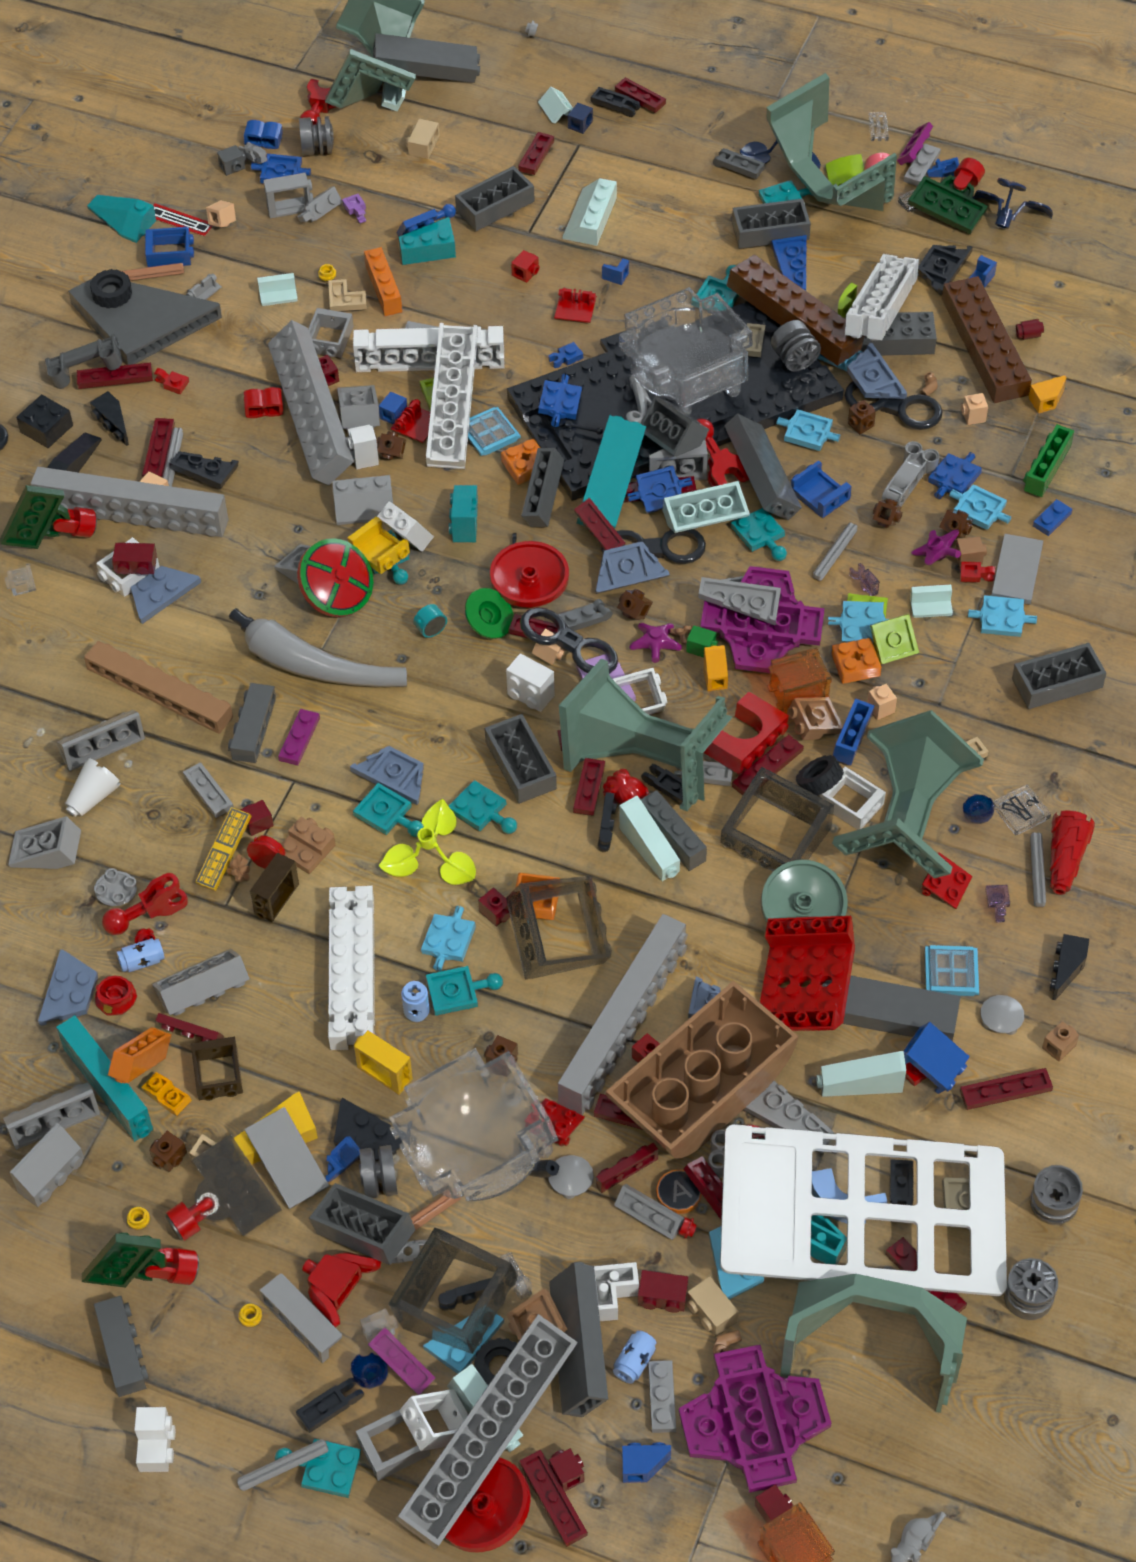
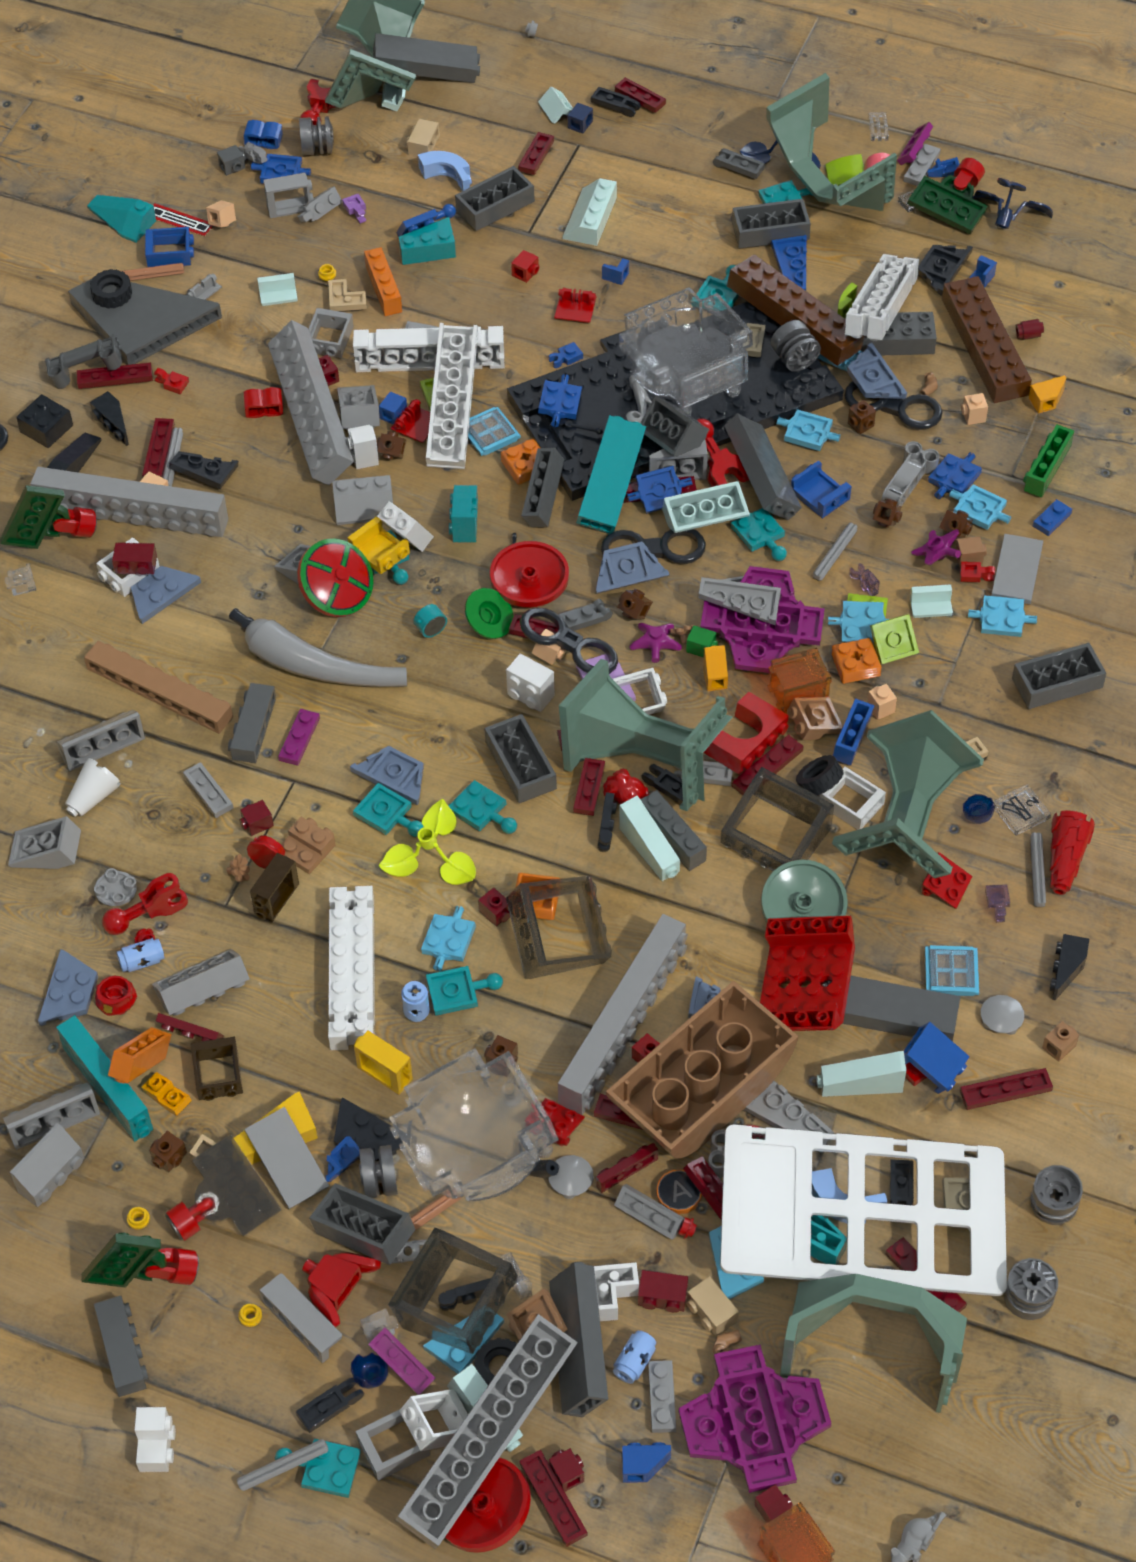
yellow tile [196,807,252,891] -> none
dark red plate [574,498,626,550] -> none
none -> light blue arch [418,151,472,191]

